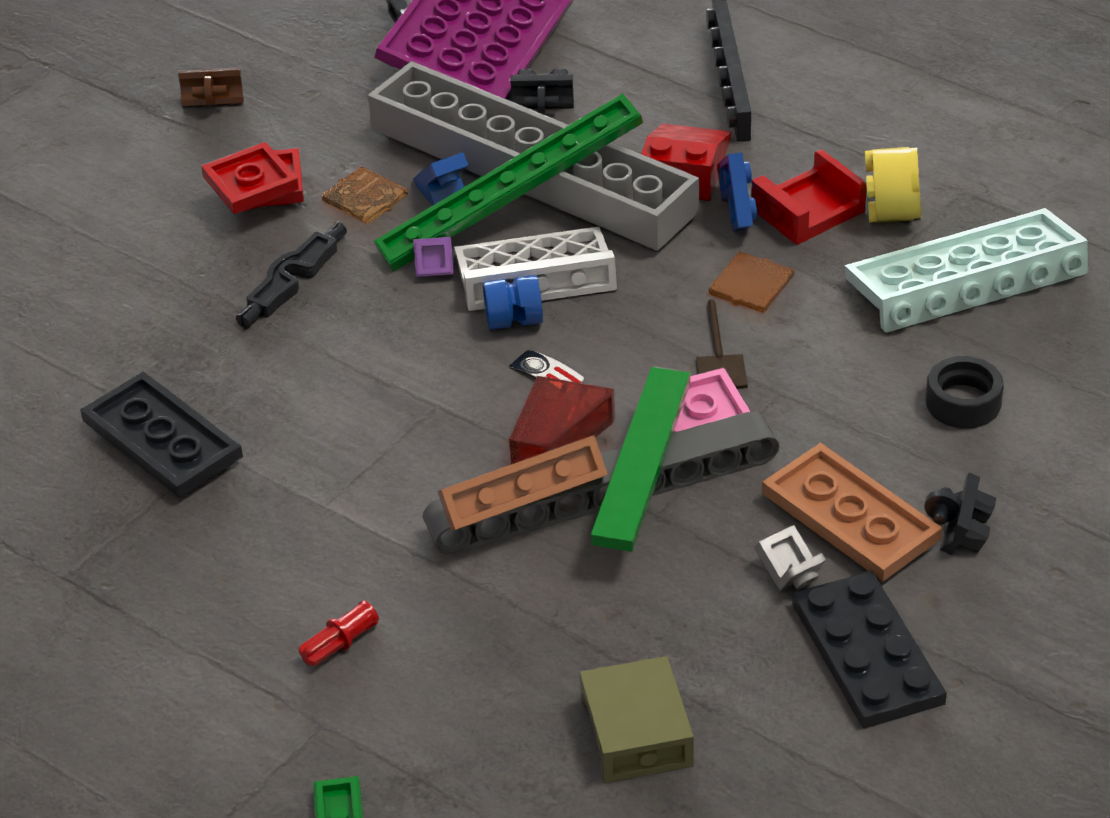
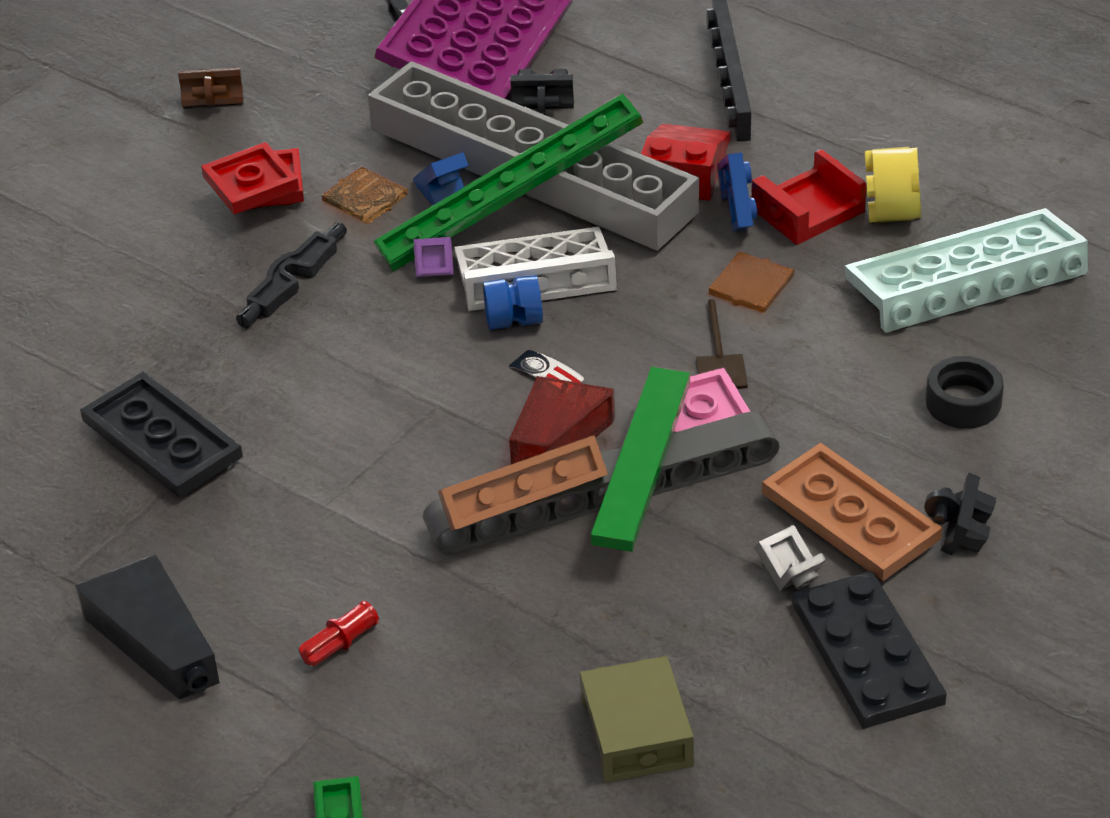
none -> black slope [75,554,220,700]

